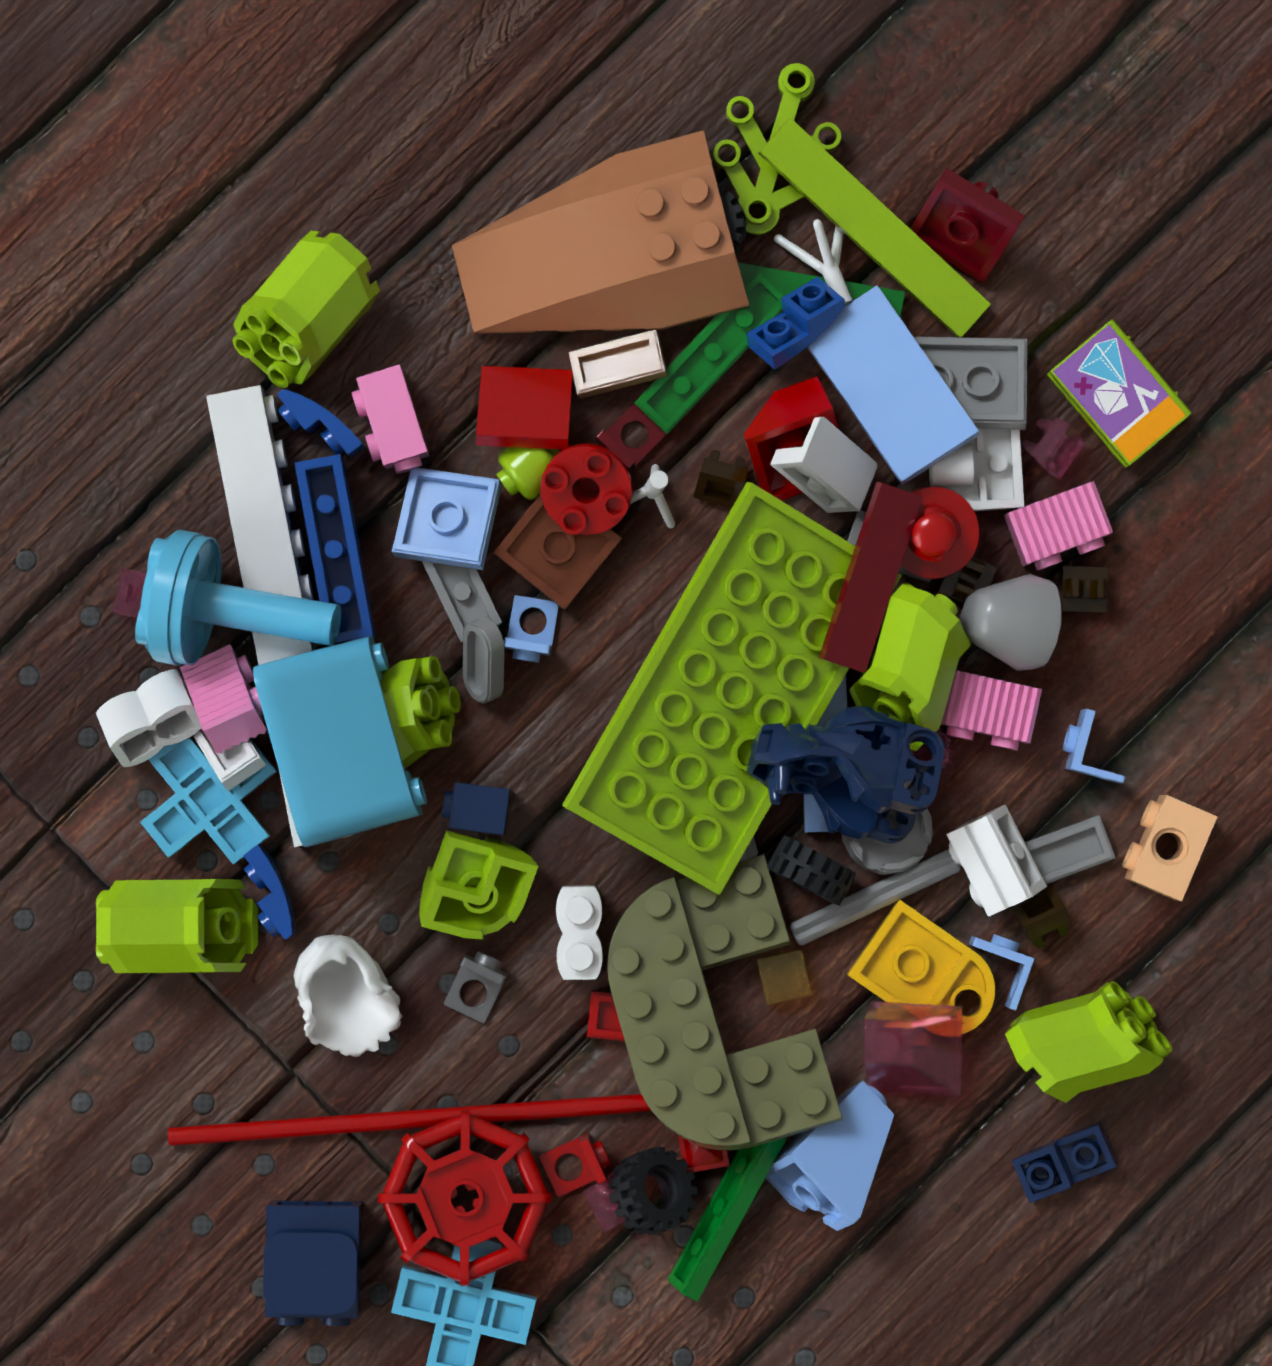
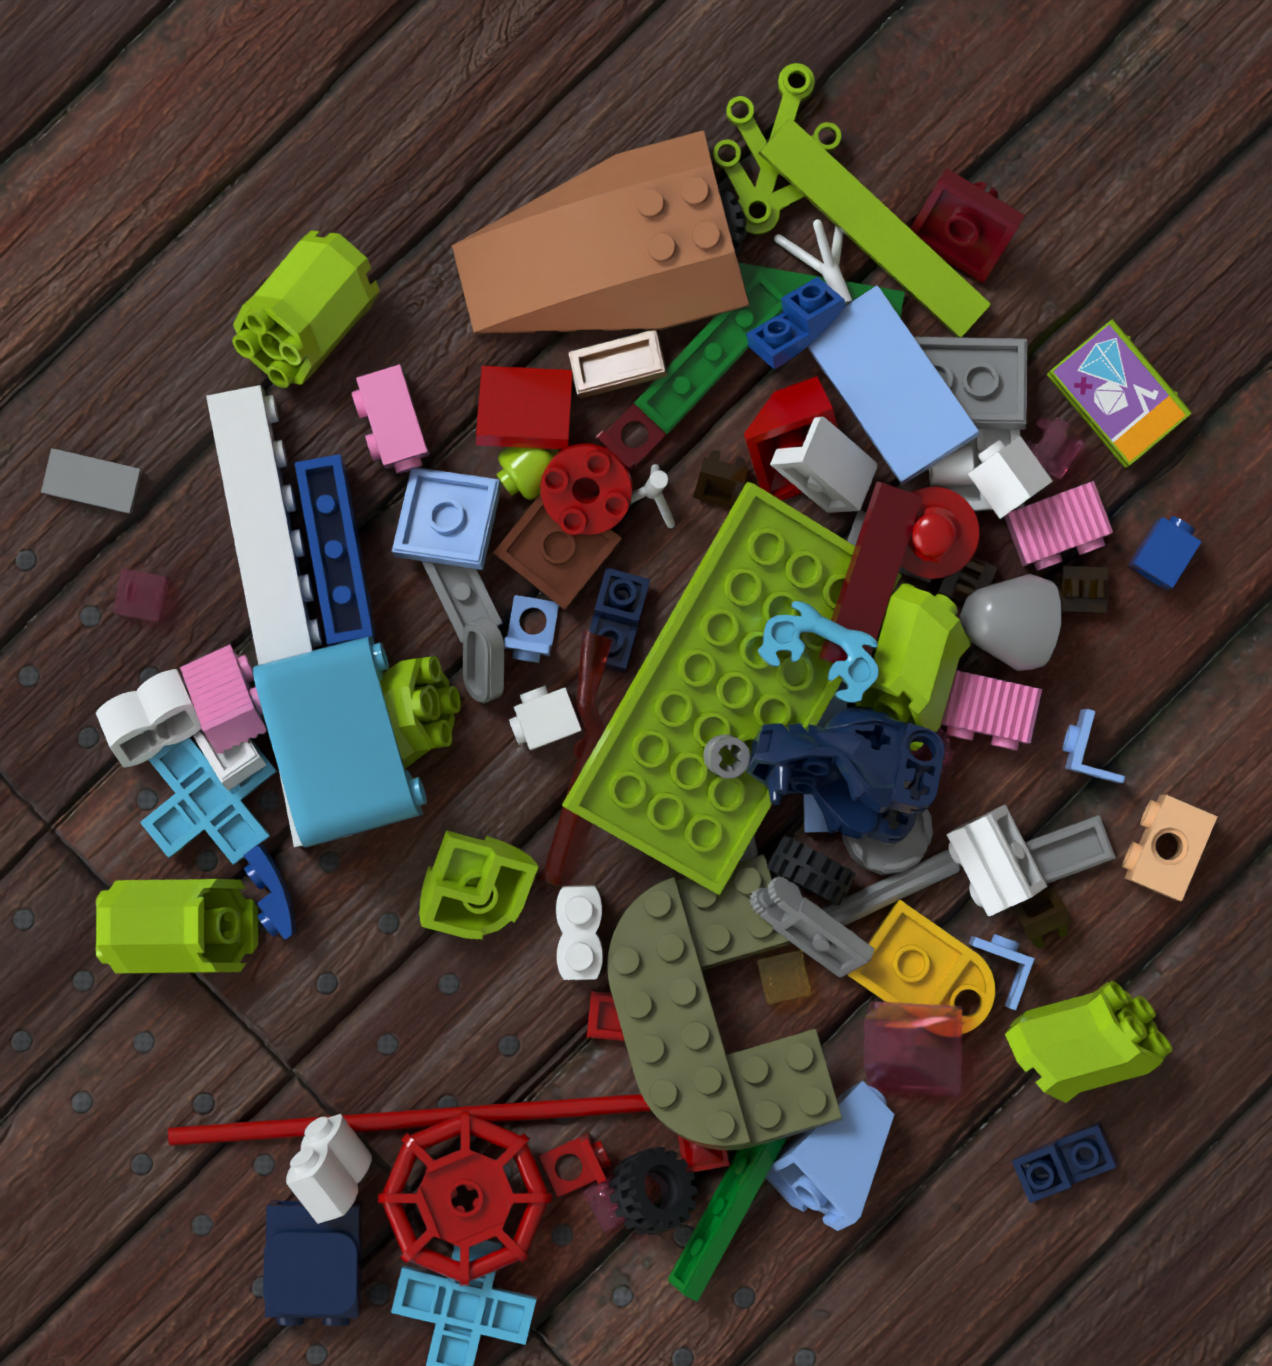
medium azure piece [135,530,341,665] -> none
blue slope [277,389,365,459] -> none
white piece [293,935,403,1057] -> none
dark blue brick [442,782,511,835] -> none
flat silver bracket [444,951,508,1023] -> none
none -> light grey tile [41,448,142,514]
none -> white brick [286,1114,372,1224]
none -> white brick [509,686,582,751]
none -> clear red piece [536,630,613,886]
none -> dark blue slope [581,568,650,674]
none -> light grey bush [703,734,750,779]
none -> light grey hinge [749,876,874,978]
none -> medium azure helmet [758,601,878,703]
none -> white brick [968,436,1052,519]
none -> blue brick [1127,516,1202,591]

